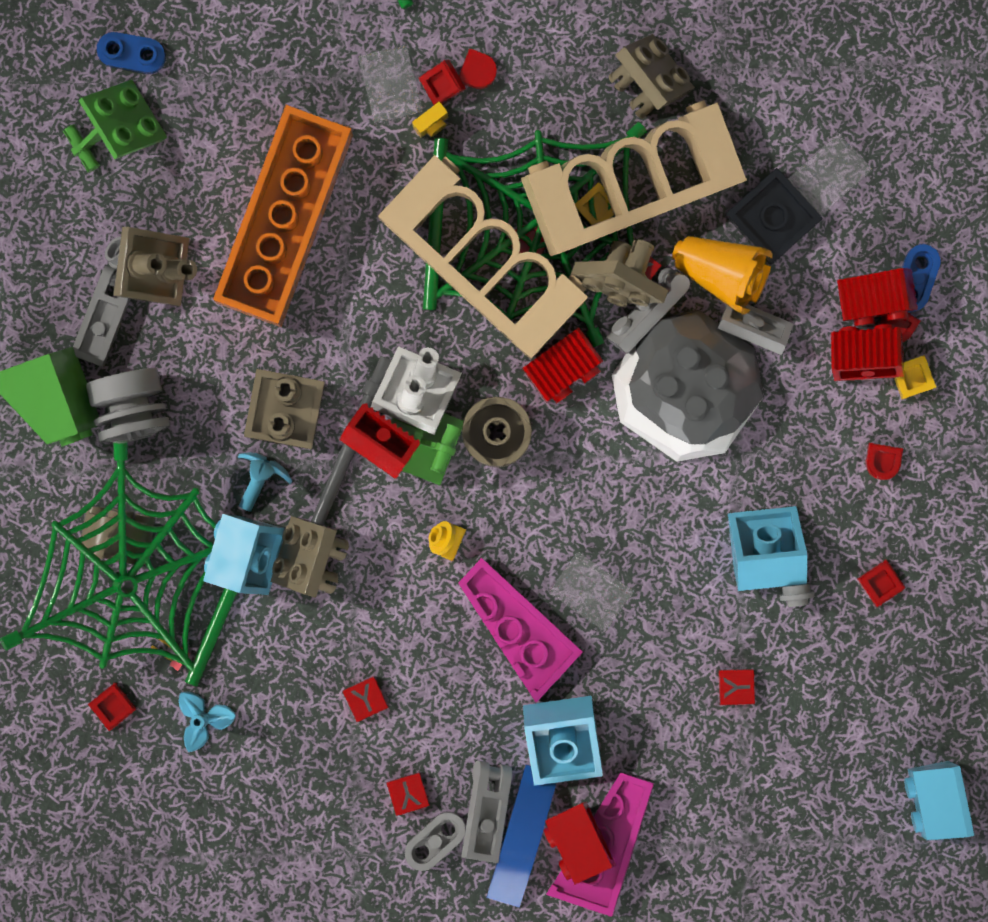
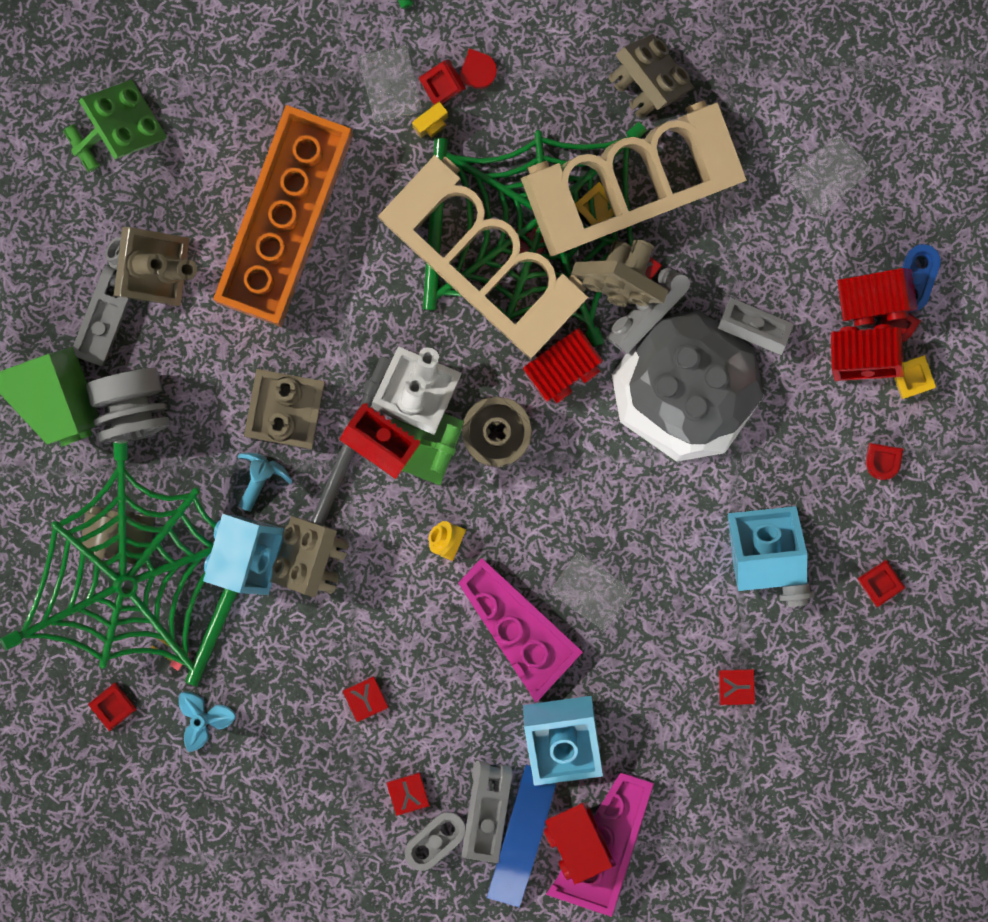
blue plate [97,32,166,74] -> none
light orange cone [672,236,772,315] -> none
black plate [725,168,823,266] -> none
medium azure slope [904,761,974,840] -> none

